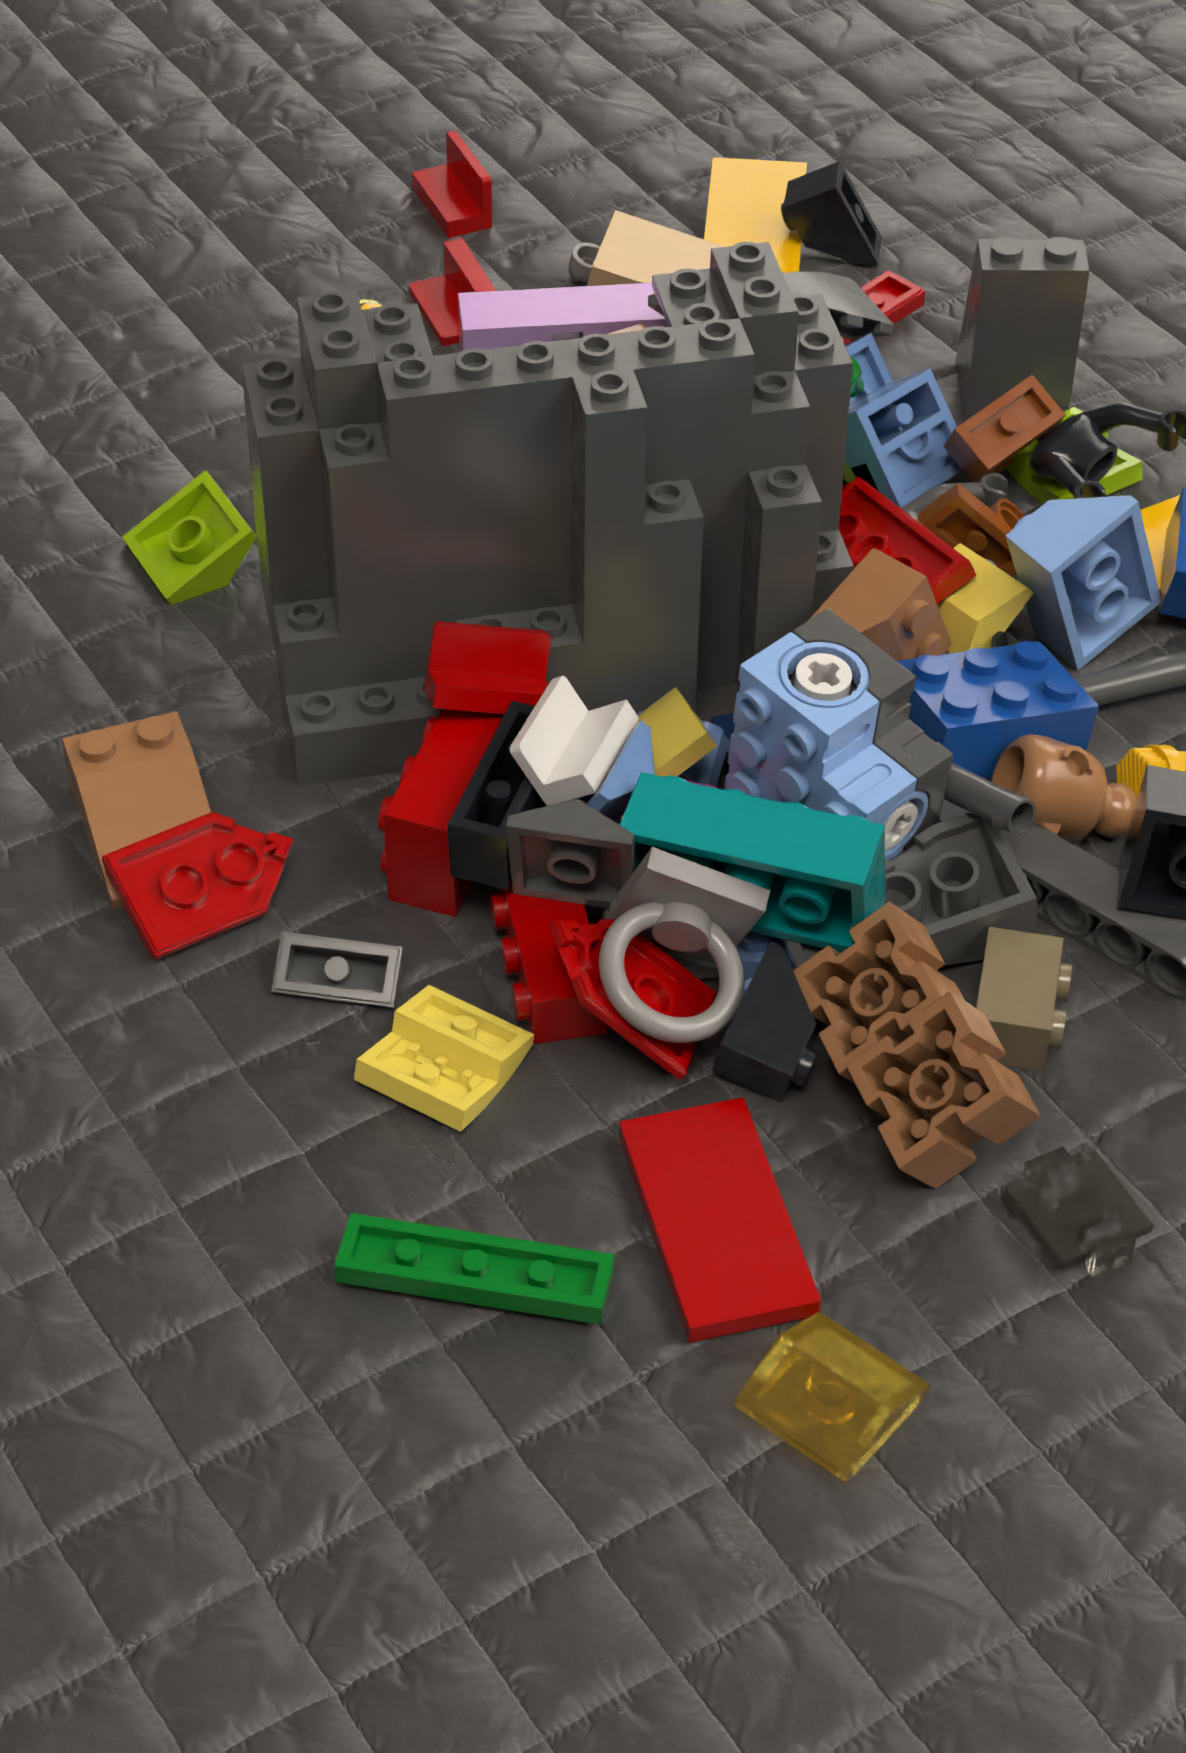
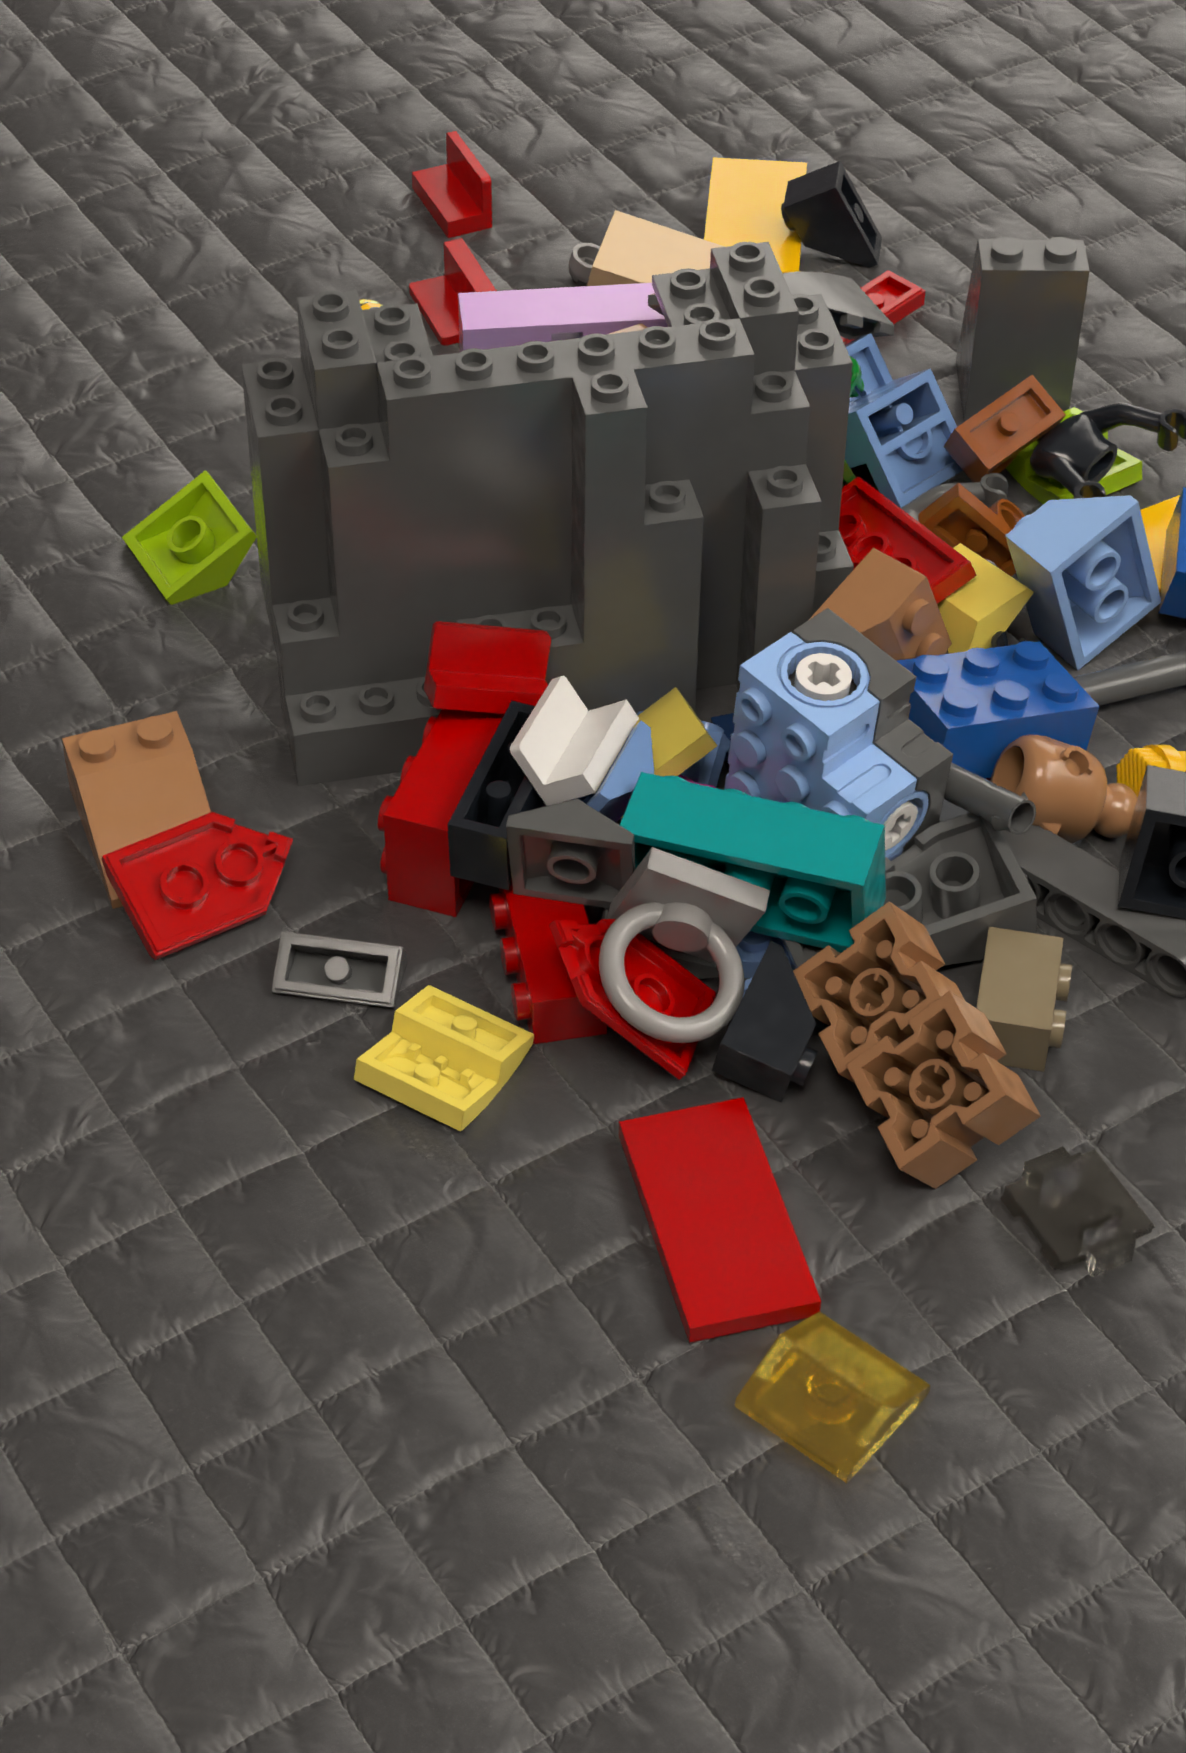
green plate [334,1213,615,1325] -> none

